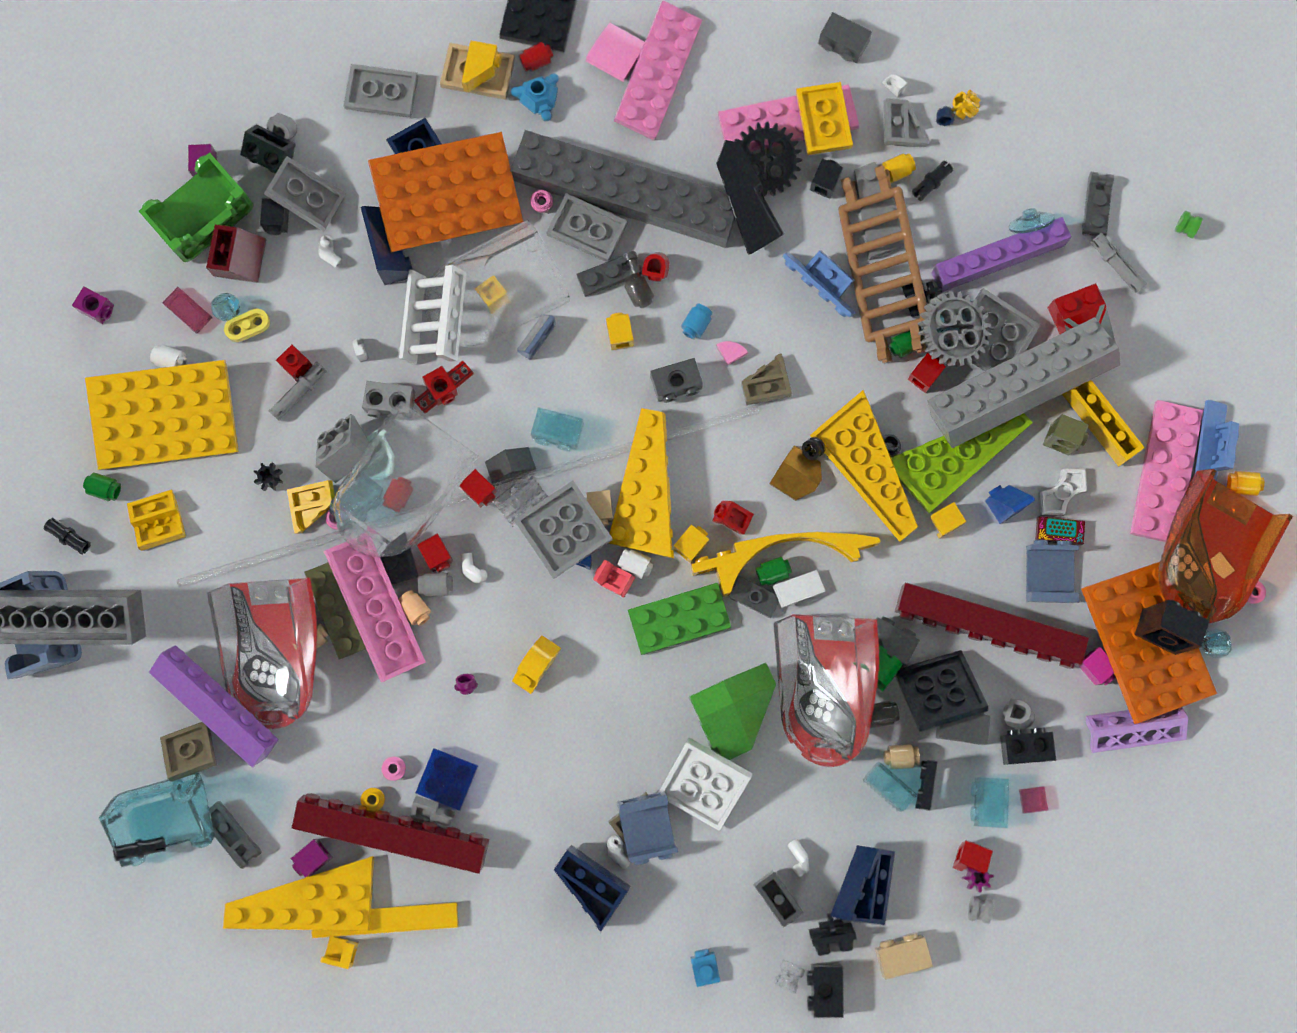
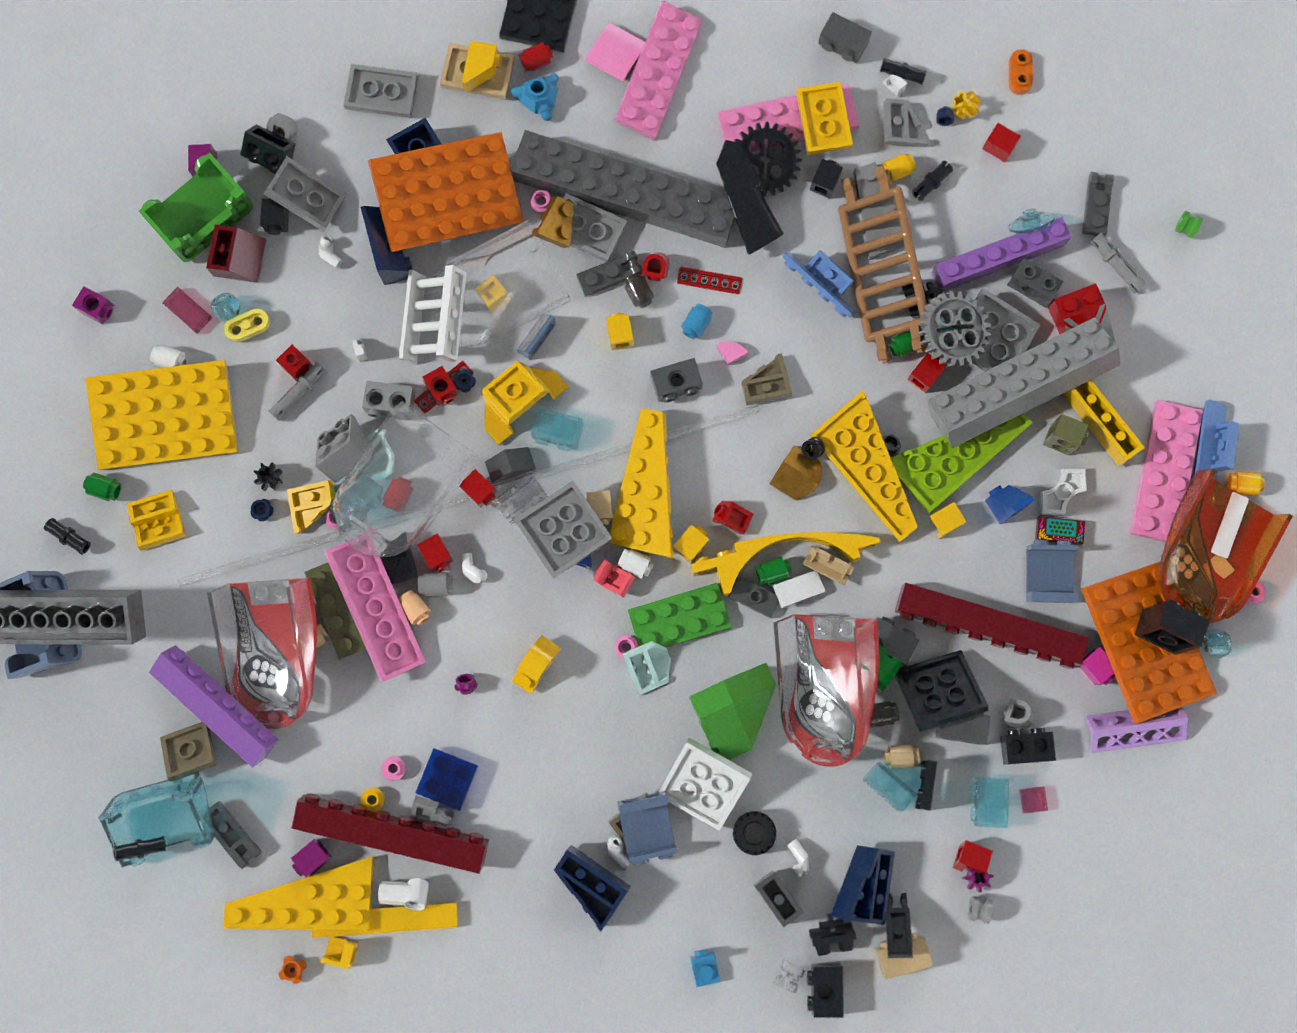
none -> dark blue plate [250,499,274,522]
none -> orange plate [279,956,307,984]
none -> white piece [378,878,429,911]
none -> dark blue plate [453,370,476,392]
none -> yellow piece [482,360,569,446]
none -> pearl gold wing [532,196,574,248]
none -> bright pink plate [615,635,639,659]
none -> light aqua slope [623,641,671,695]
none -> red sticker [677,267,742,294]
none -> black tyre [733,811,777,855]
none -> tan hinge [803,546,854,586]
none -> black pin [880,58,927,85]
none -> black hinge [886,893,913,958]
none -> red panel [982,123,1021,162]
none -> dark grey brick [1007,258,1064,308]
none -> orange plate [1009,49,1033,95]
none -> white sticker [1211,492,1249,559]

